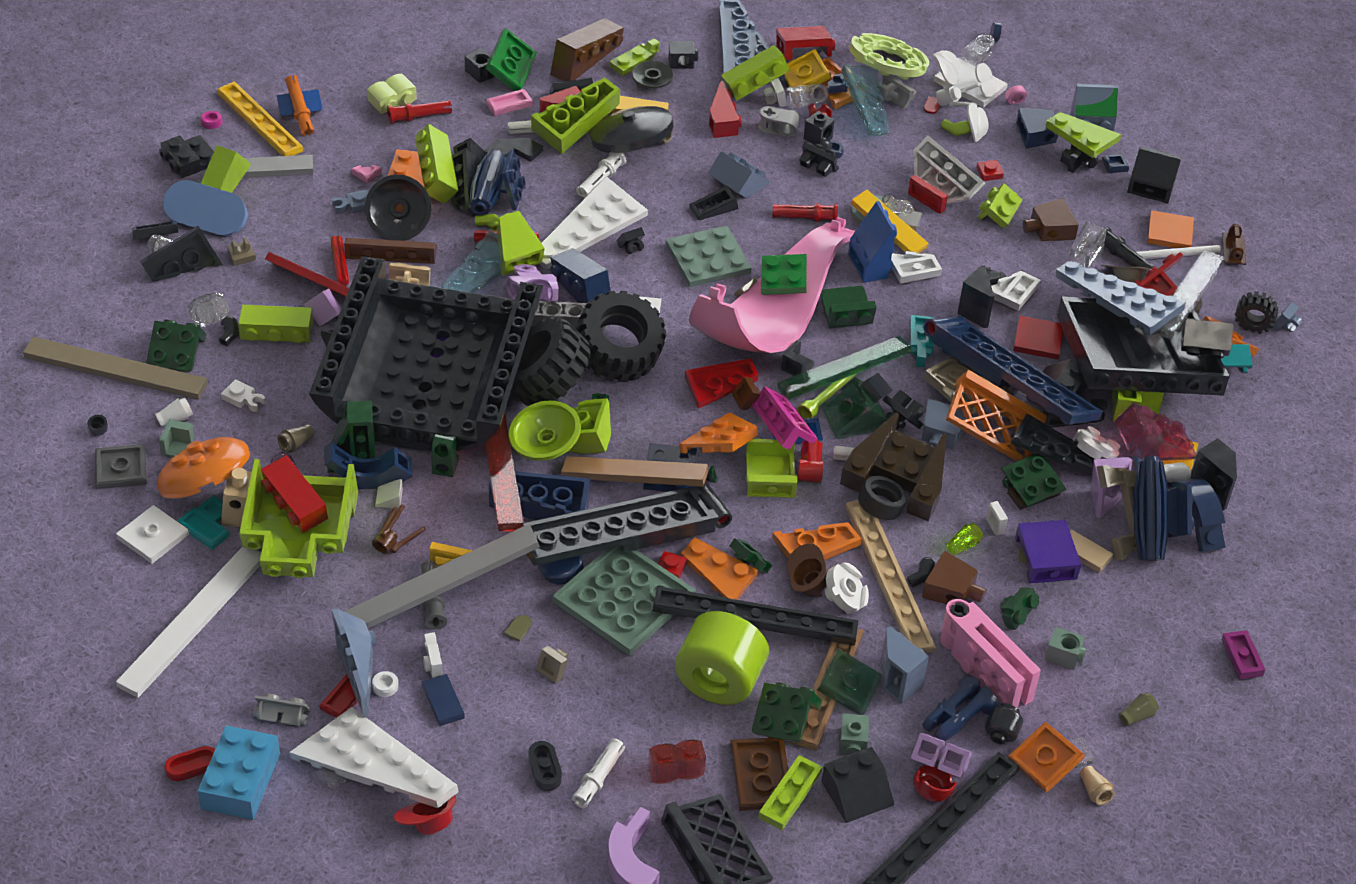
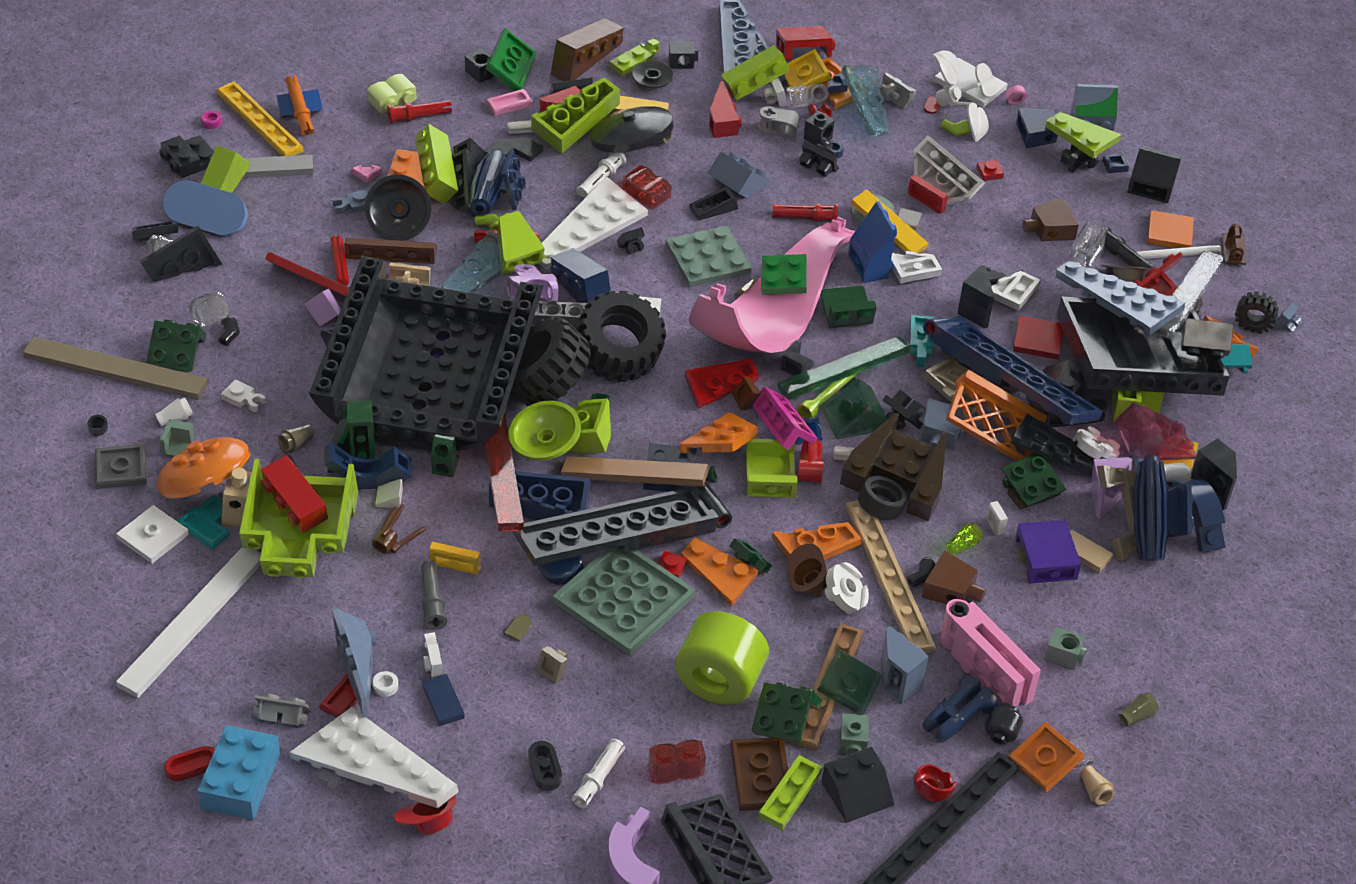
dark tan tile [227,238,256,266] -> none
lime brick [238,305,313,343] -> none
light grey tile [344,524,540,628] -> none
black tile [652,586,859,646] -> none
yellowish green plate [849,33,929,80] -> none
black tile [861,373,893,402] -> none
clear arm [882,194,913,215] -> none
lavender legs [911,733,972,778] -> none
clear piece [959,34,994,67] -> none
lime bracket [977,183,1023,228] -> none
dark blue tile [990,22,1002,43] -> none
dark green piece [1000,587,1039,630] -> none
magenta plate [1221,630,1265,679] -> none
none -> clear red brick [622,165,672,210]

